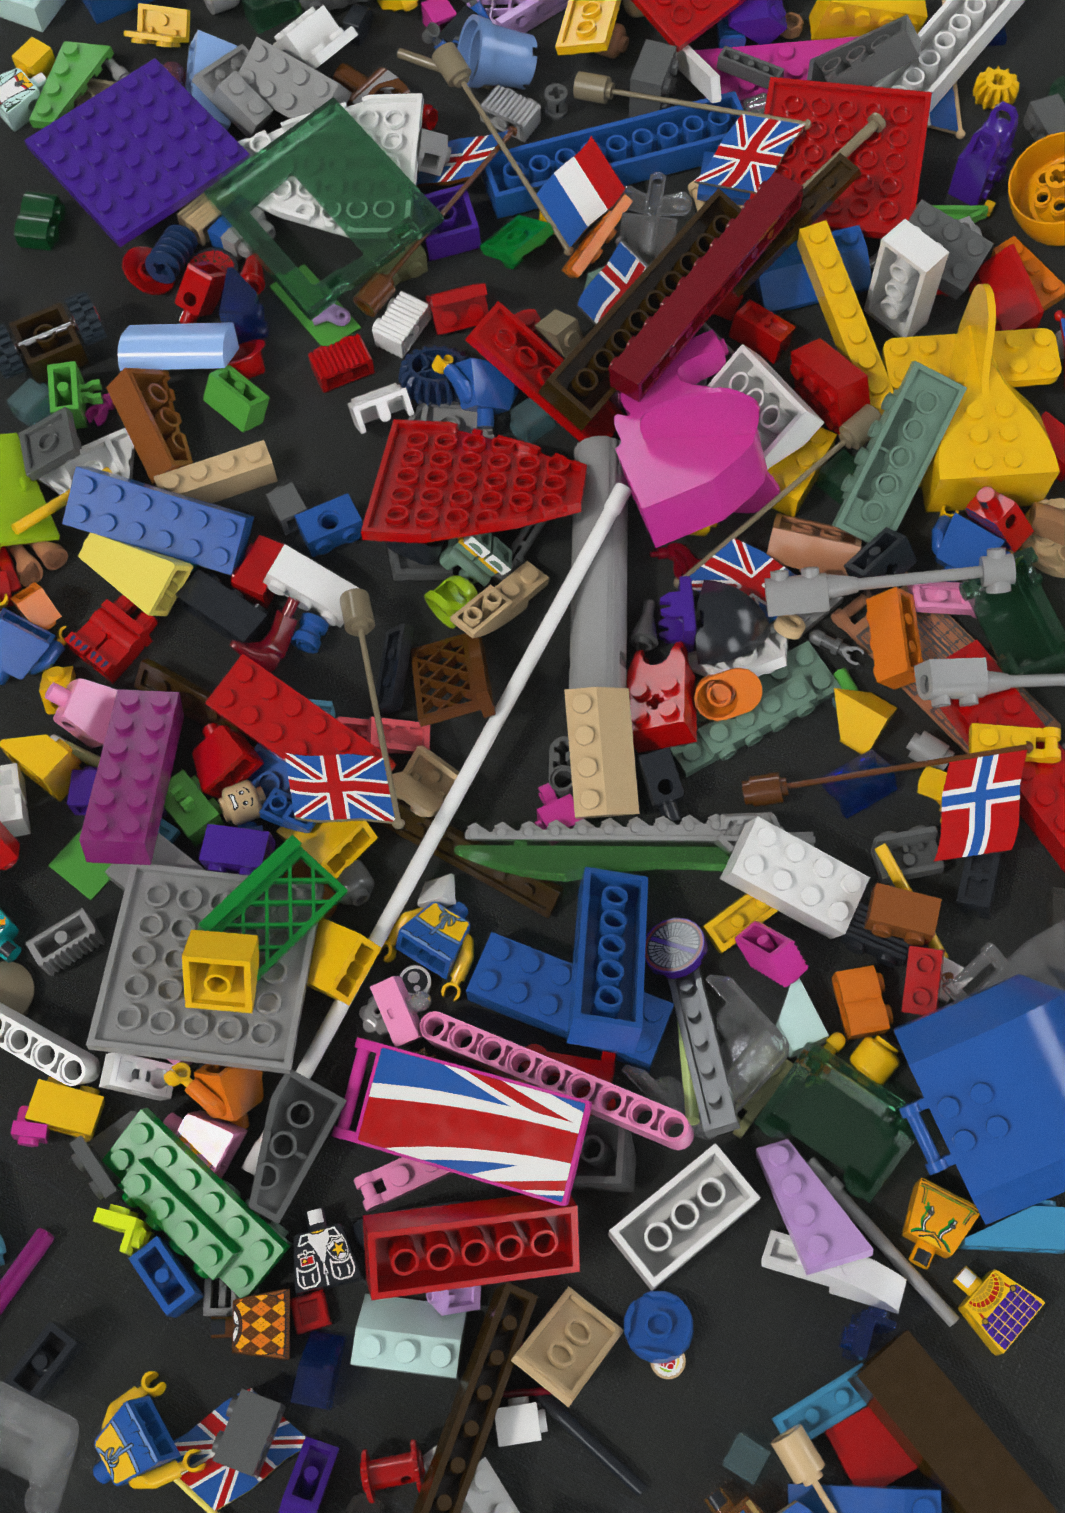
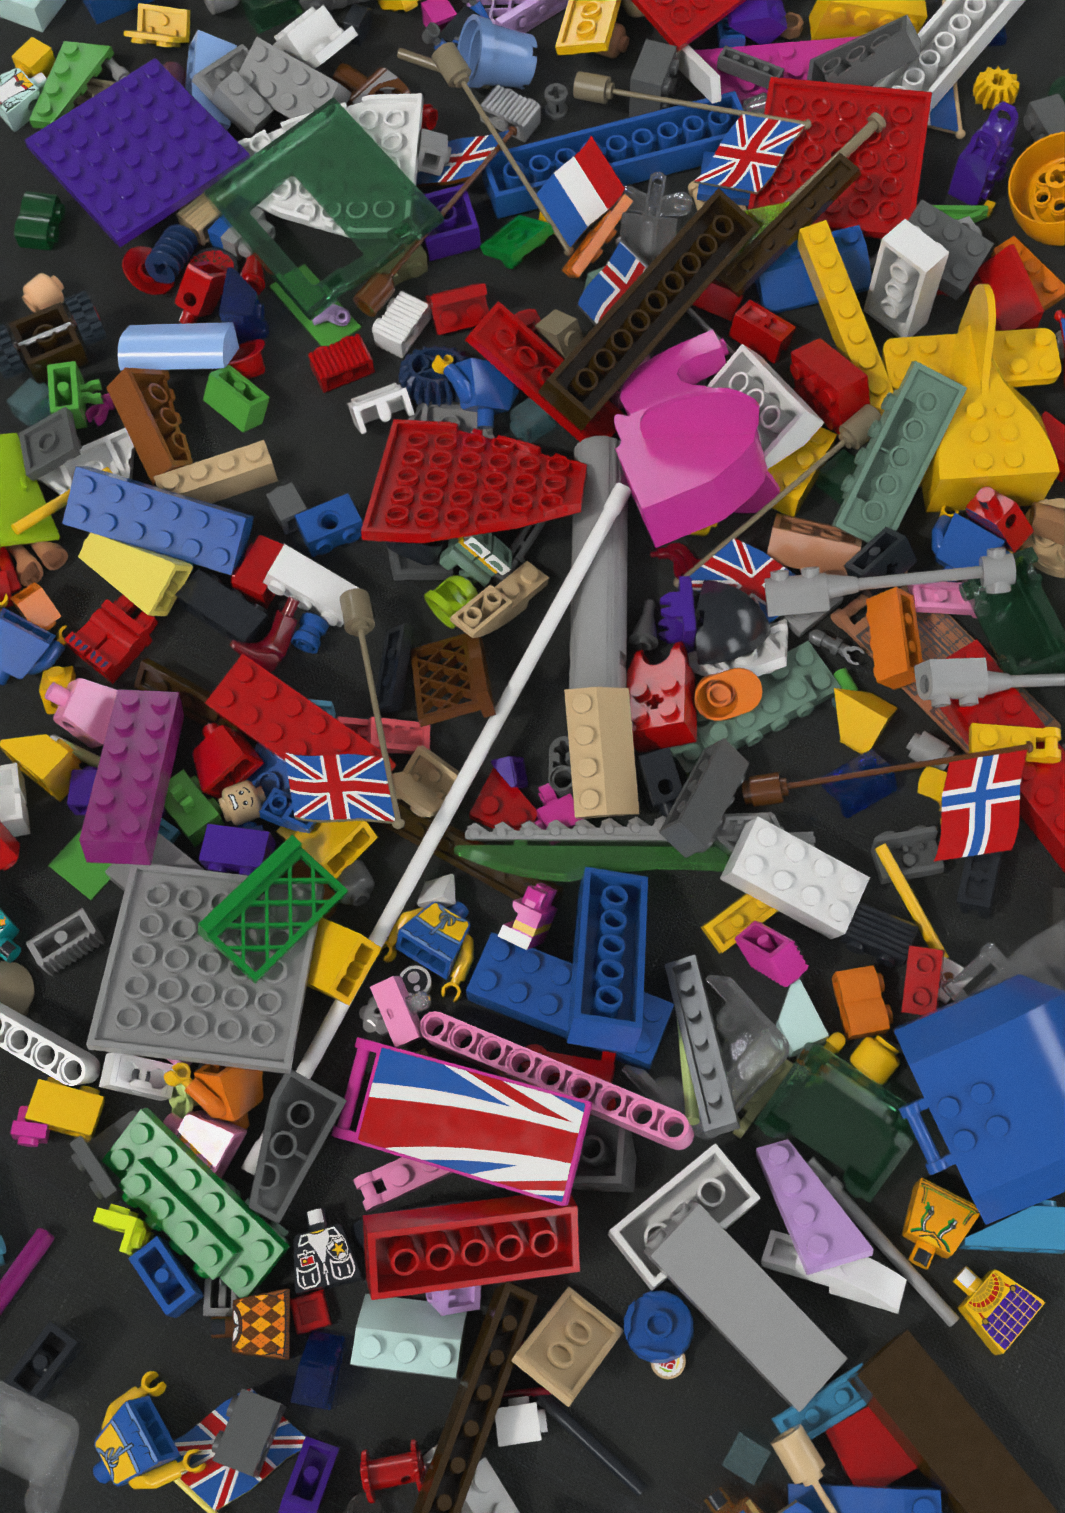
yellow slope [182,929,259,1013] -> none
dark red brick [608,172,804,402] -> none
tile [645,918,708,979] -> none
tan tile [773,614,806,640] -> none
clear blue bracket [839,1307,897,1362] -> none
dark orange brick [864,883,942,946] -> none
none -> light nougat head [22,273,64,313]
none -> yellowish green plant [169,1083,199,1119]
none -> red wing [469,767,537,843]
none -> dark purple slope [491,756,528,788]
none -> dark pink hips [498,883,558,950]
none -> light grey brick [643,1201,848,1412]
none -> dark grey brick [659,738,749,858]

